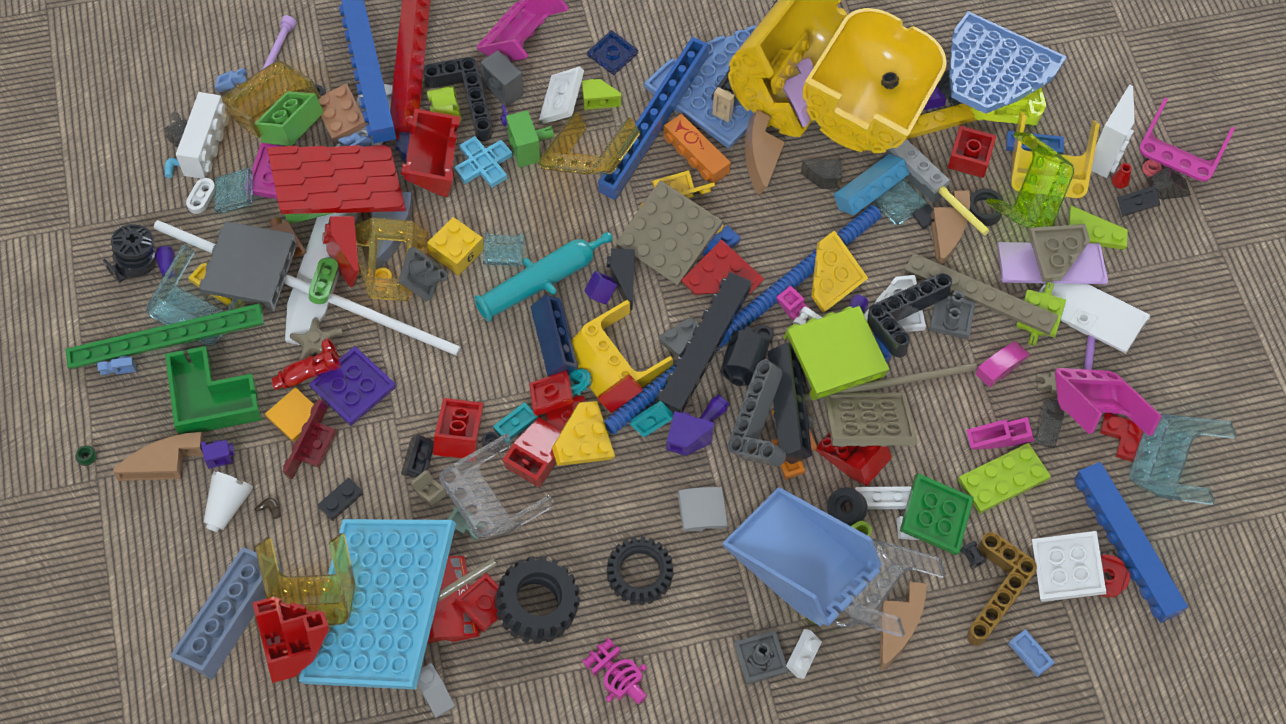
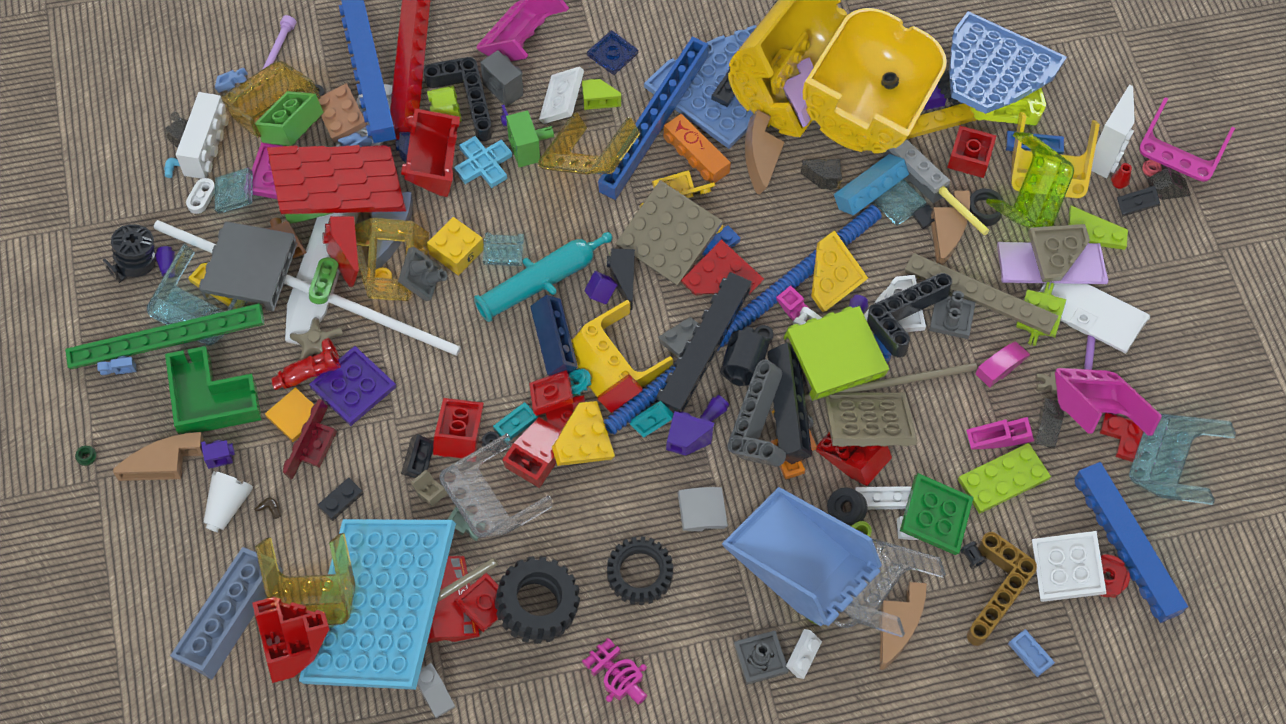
tan plate [712,87,735,122] -> none

